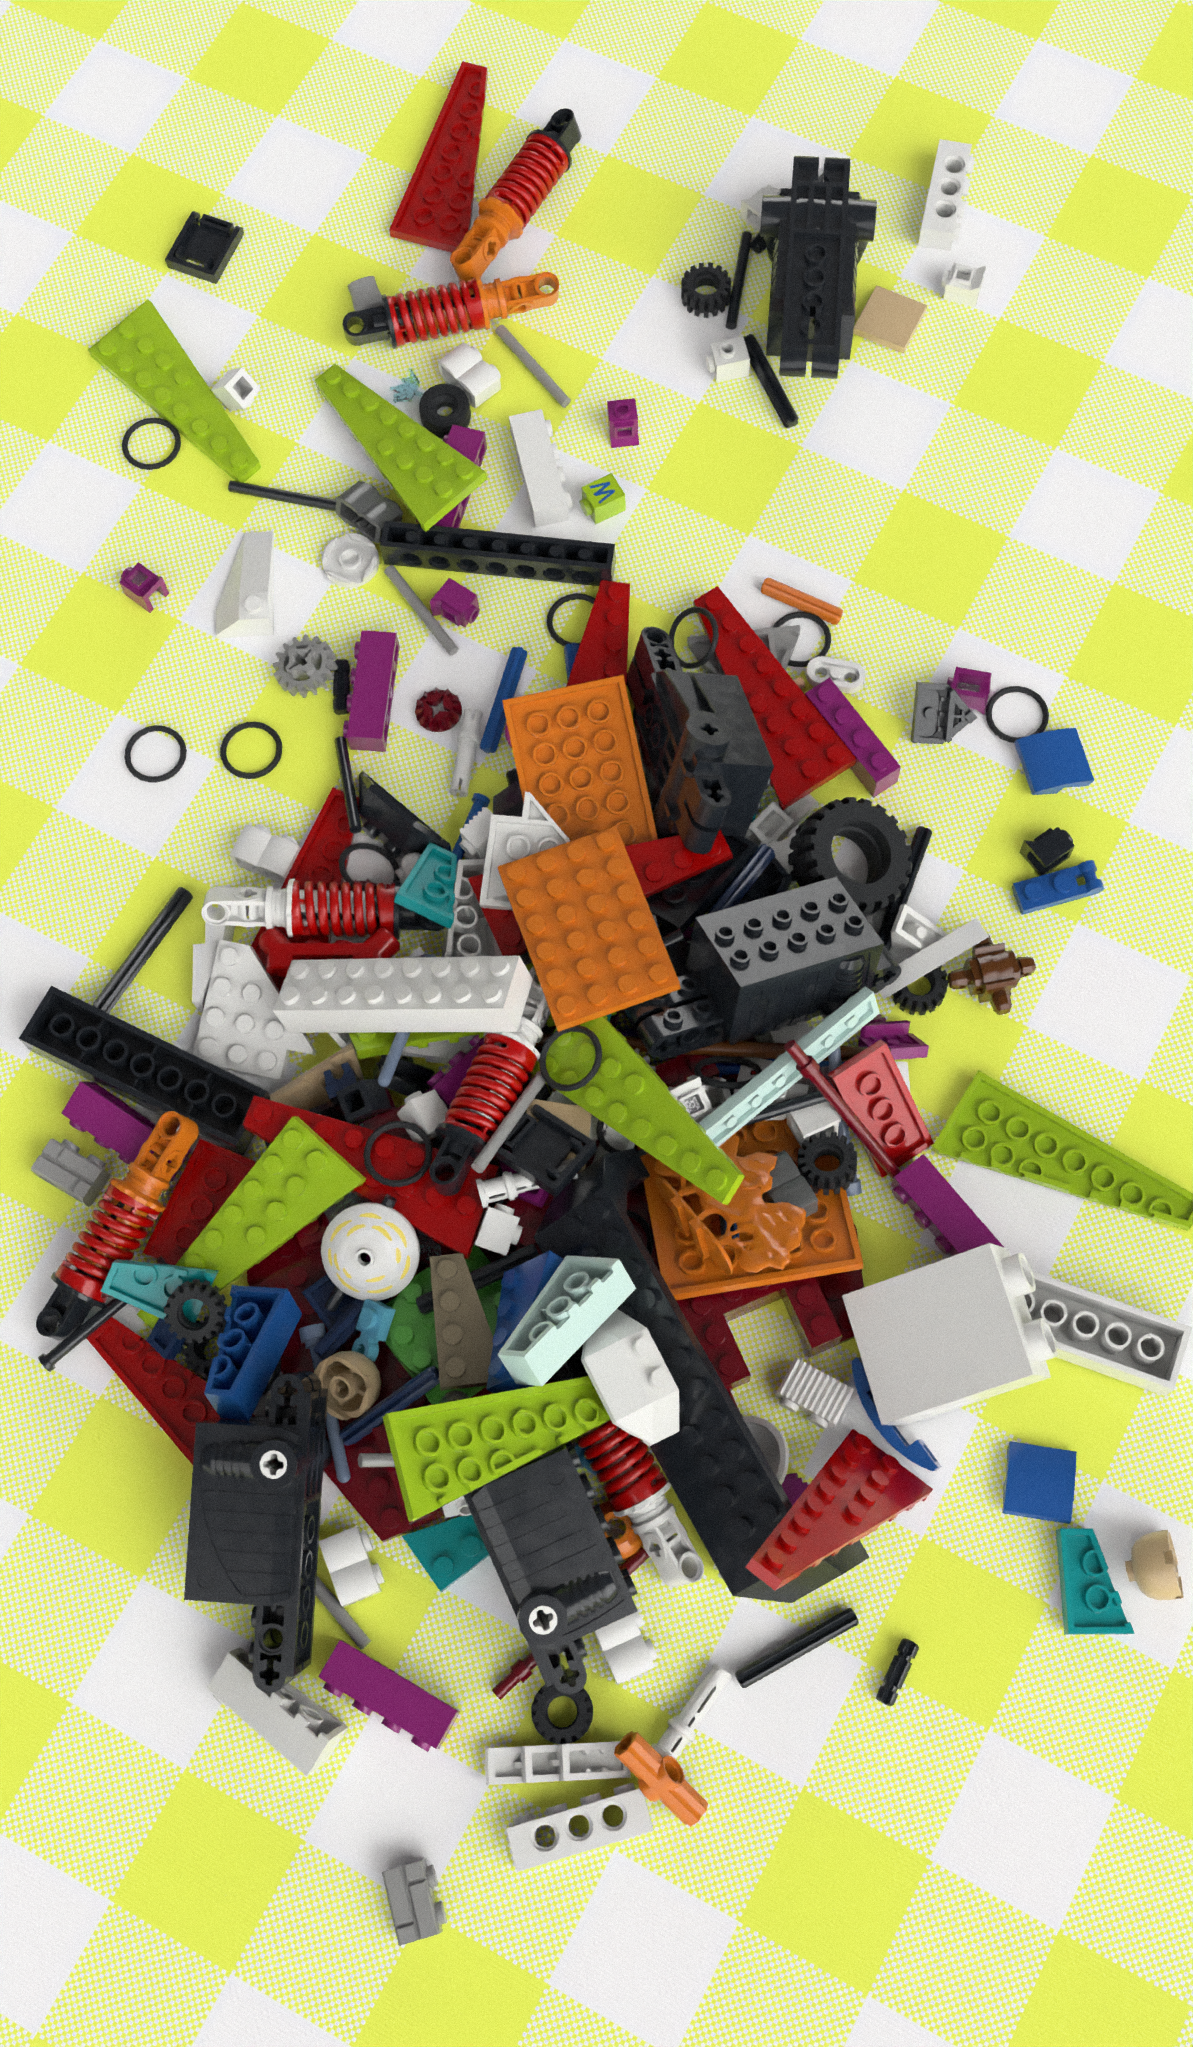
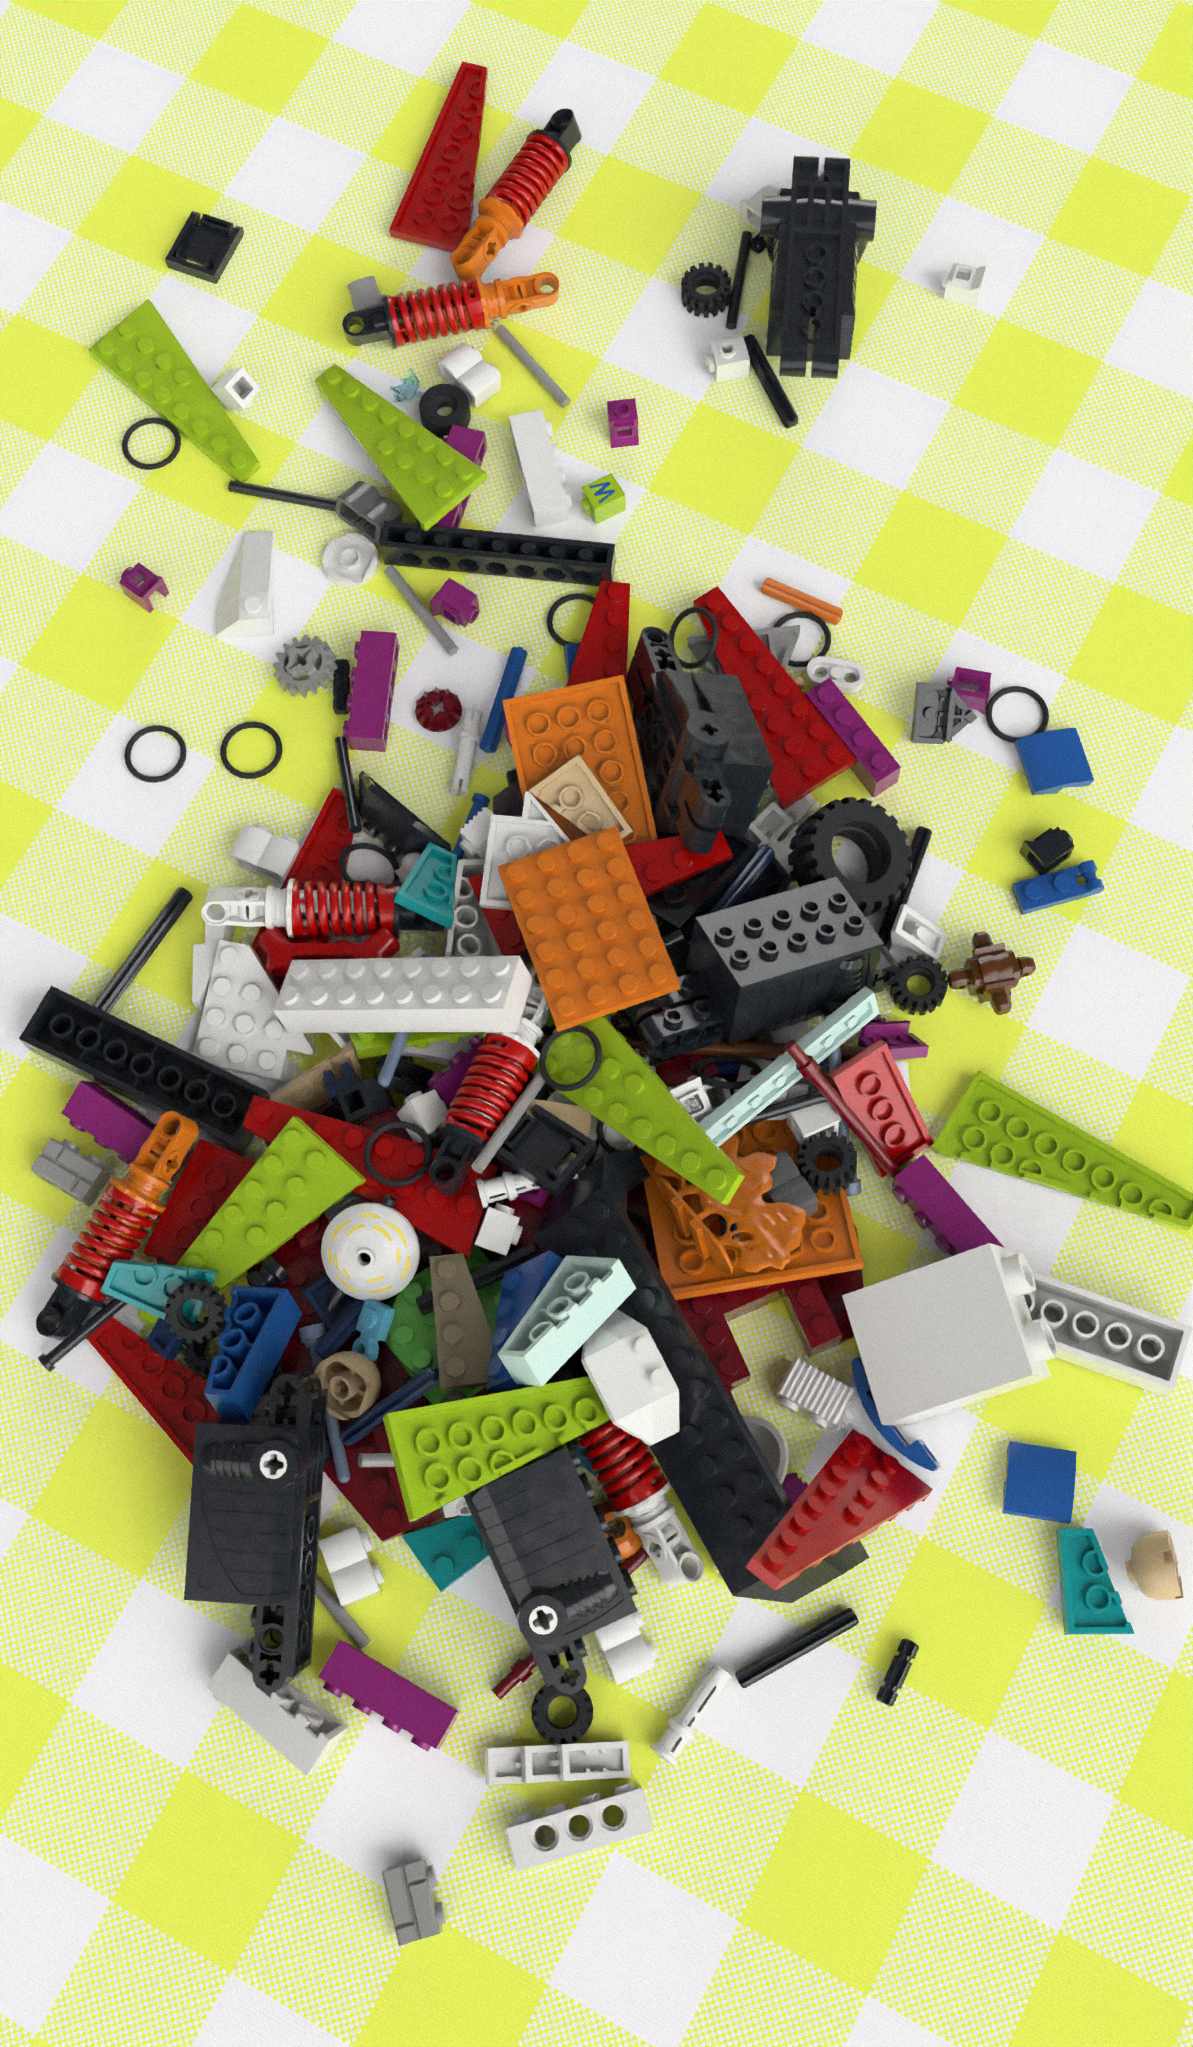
orange piece [614,1731,708,1827] -> none
tan tile [853,285,927,354] -> none
white sticker [879,918,989,999] -> none
white brick [918,139,975,251] -> none
none -> black wheel [245,1255,291,1288]
none -> tan wing [529,754,634,839]

